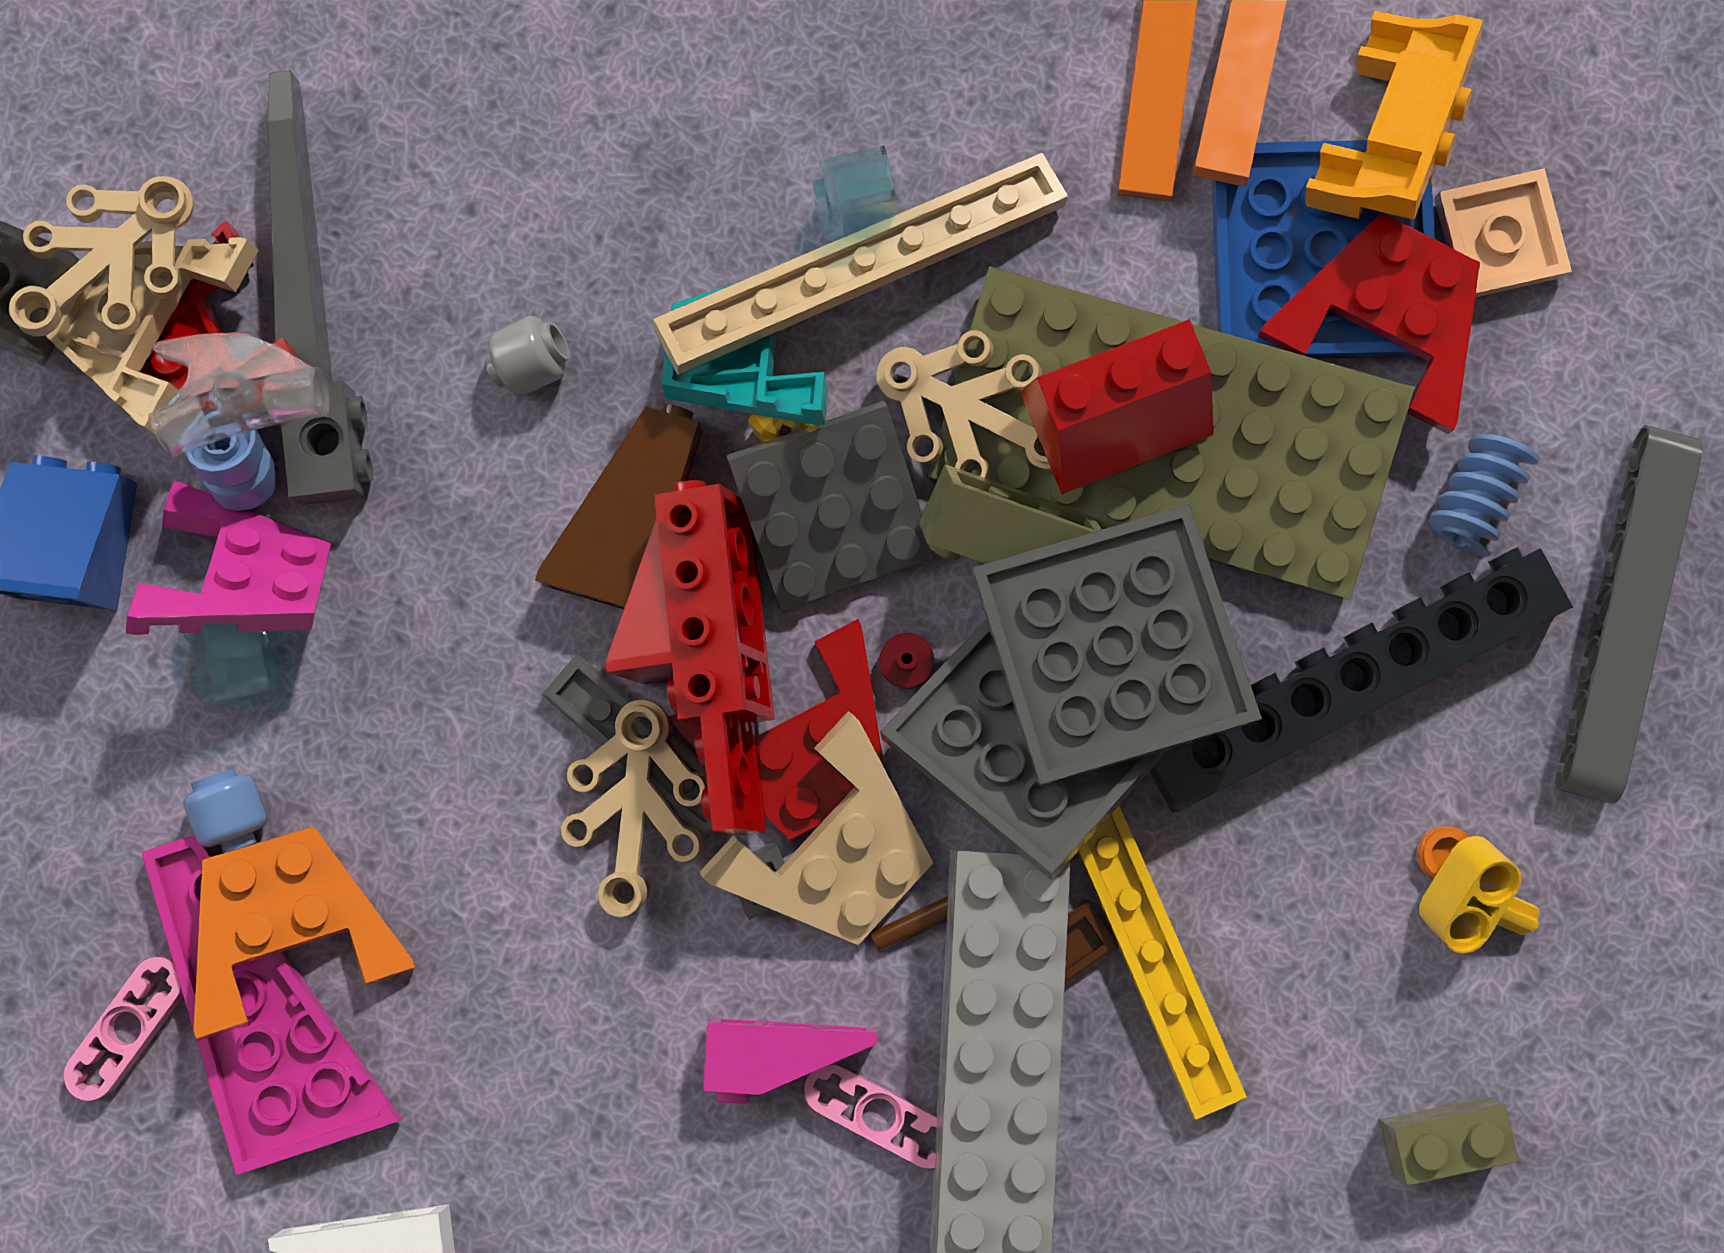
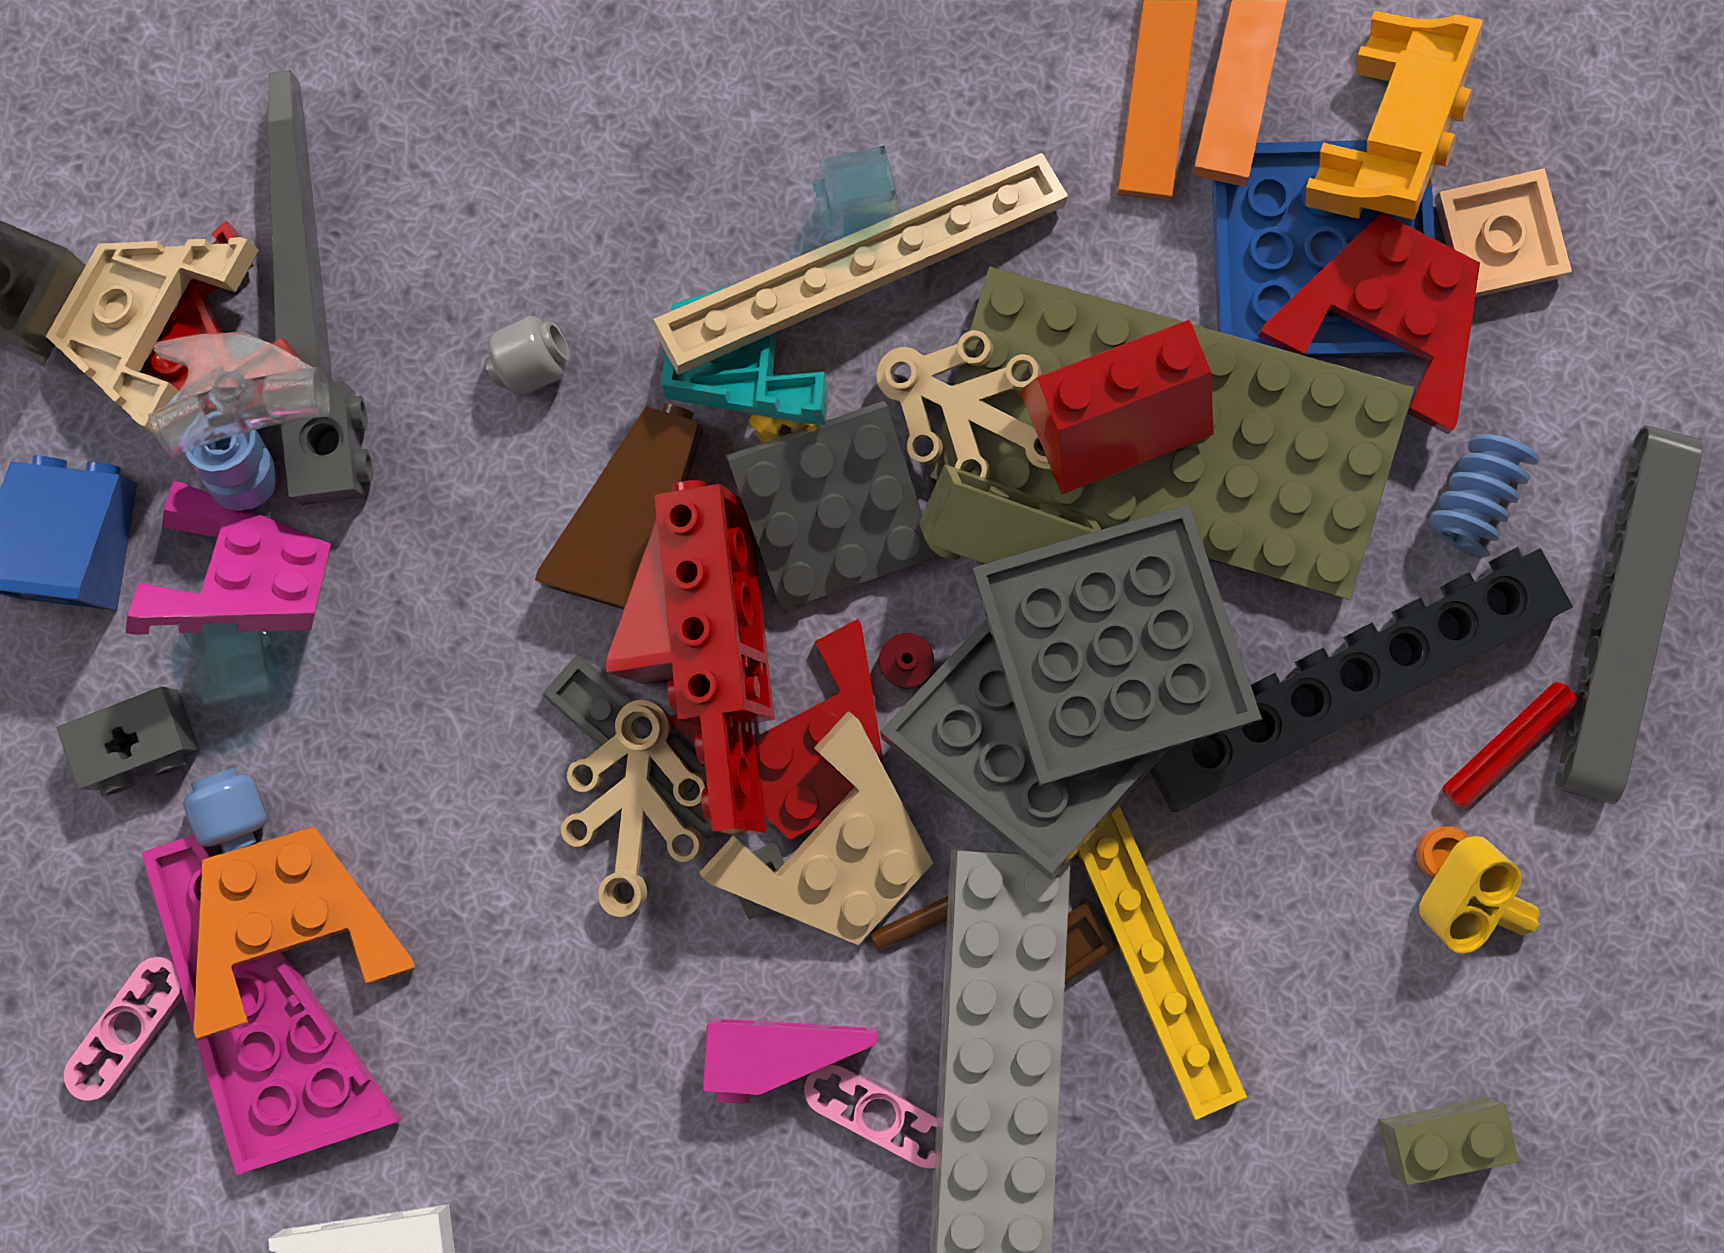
tan plant [9,176,194,336] -> none
none -> dark grey brick [56,686,200,796]
none -> red axle [1442,682,1578,808]

